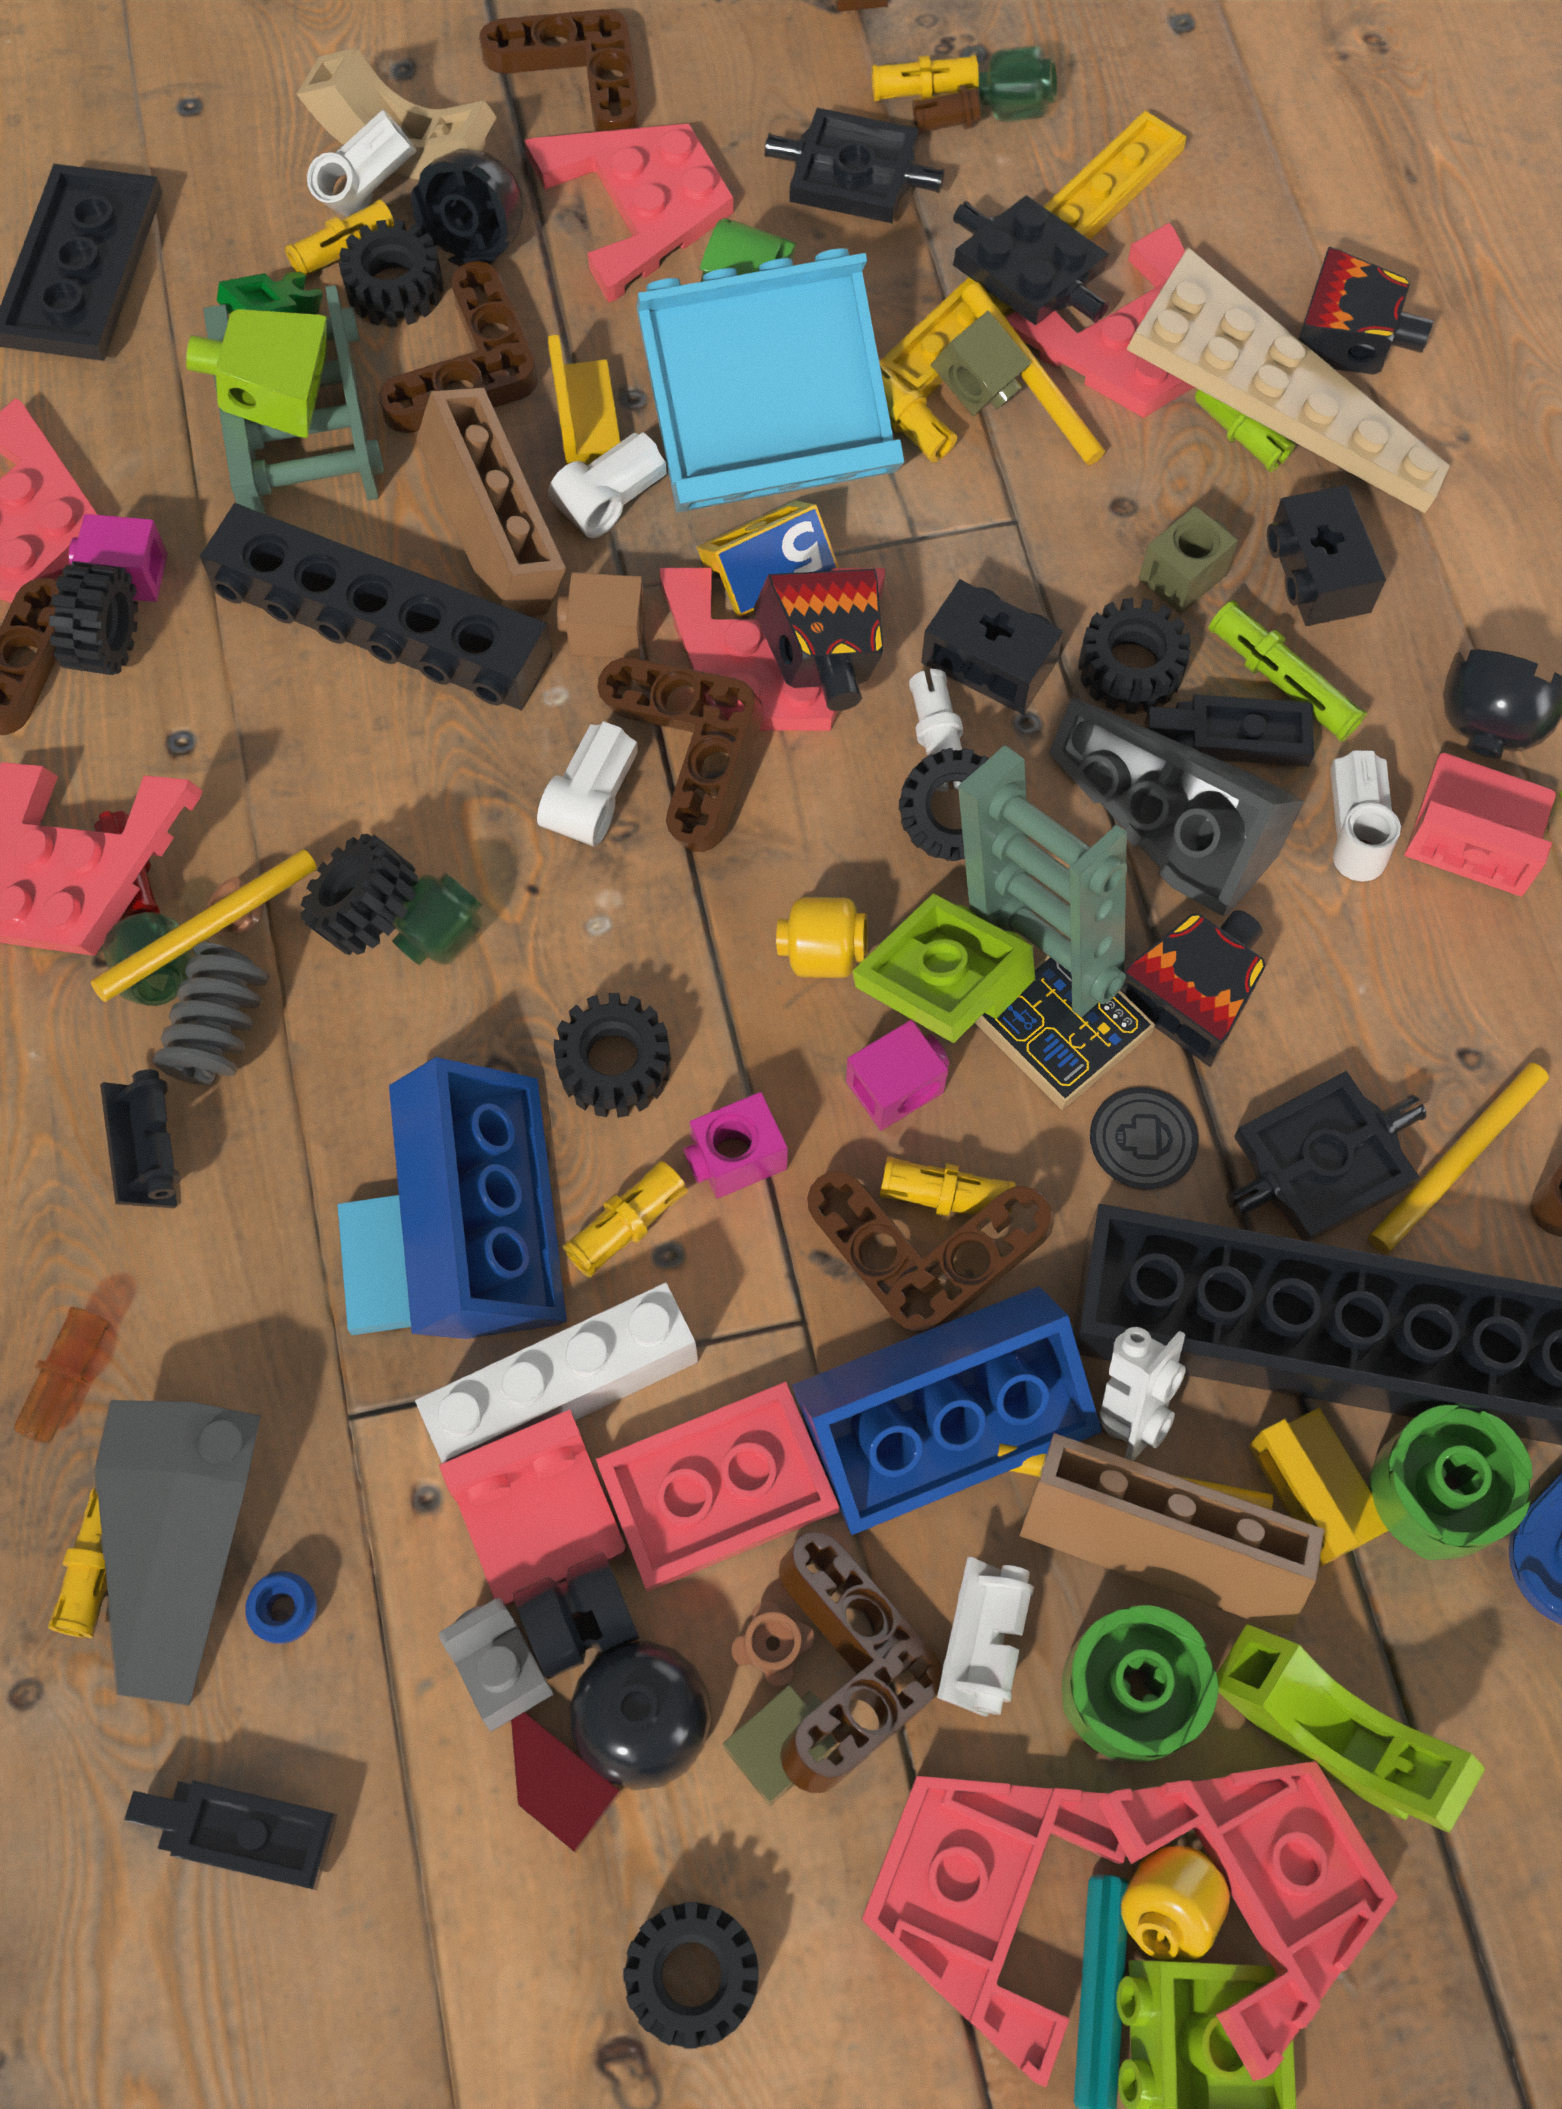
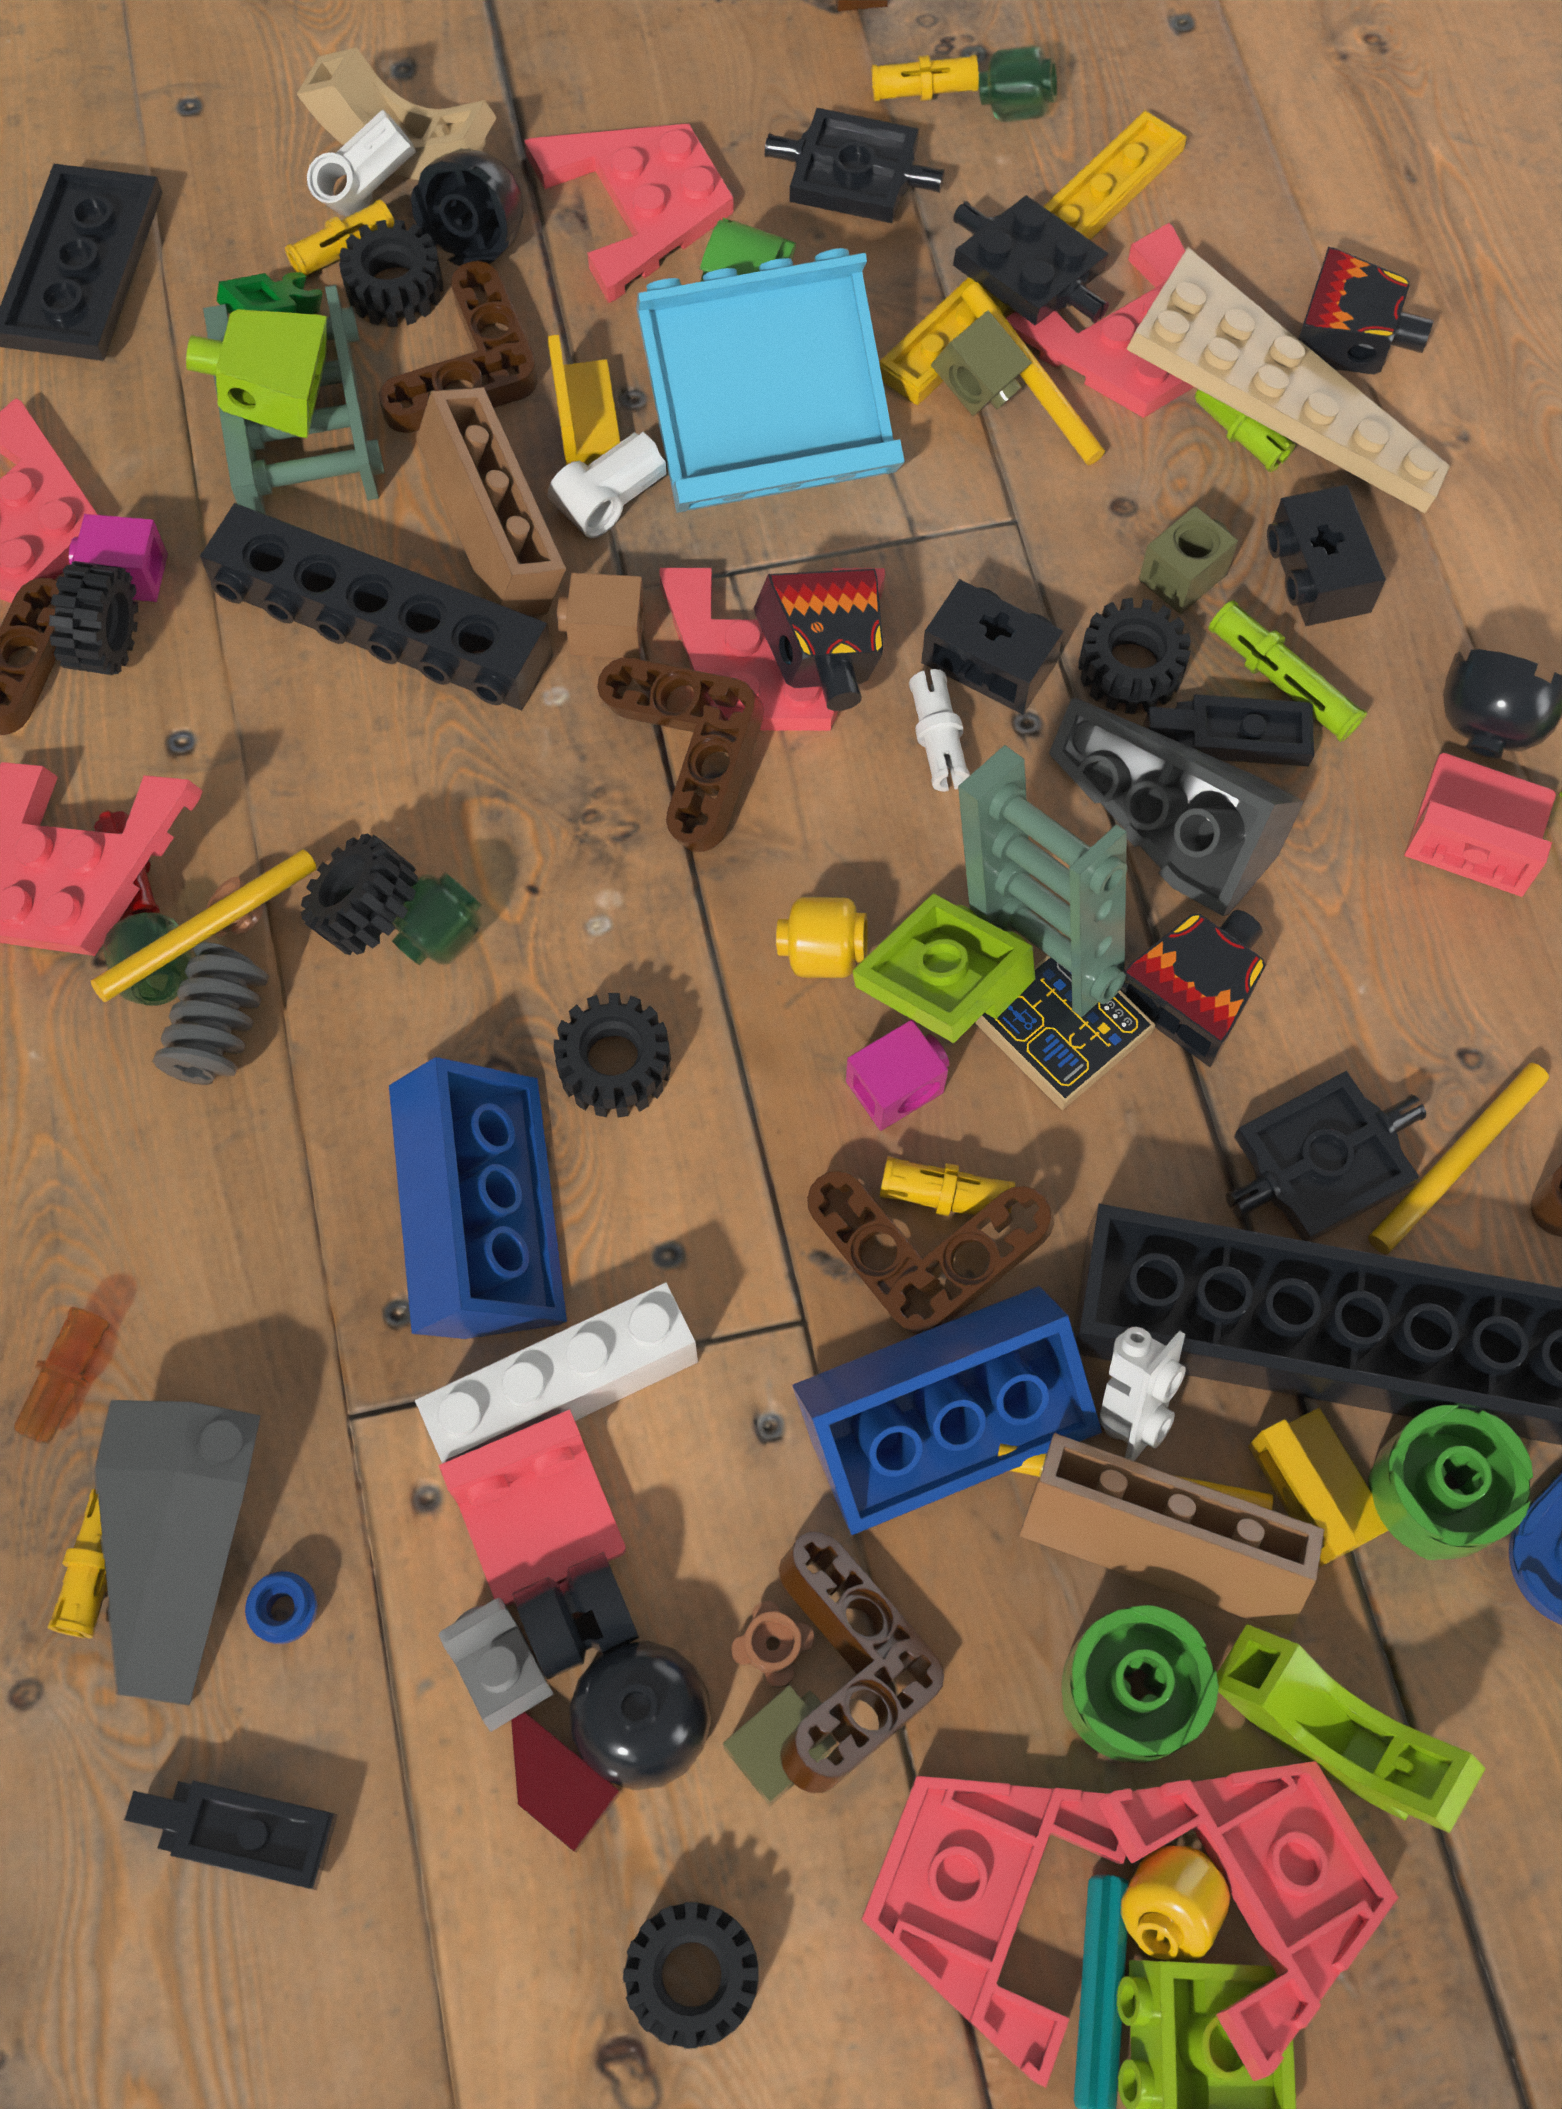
black hinge [100,1069,180,1208] -> none
medium azure tile [337,1195,411,1336] -> none
reddish brown beam [479,9,640,132] -> none
white piece [537,721,638,847] -> none
yellow pin [562,1161,688,1278] -> none
coral plate [596,1382,839,1592] -> none
dark pink brick [683,1092,788,1199] -> none
panel [696,500,839,617] -> none
yellow pin [879,360,957,463] -> none
black tyre [899,748,989,861] -> none
reddish brown pin [912,84,981,135] -> none
white hinge [937,1557,1034,1717] -> none
sticker [1090,1087,1198,1190] -> none
white piece [1330,751,1401,882] -> none

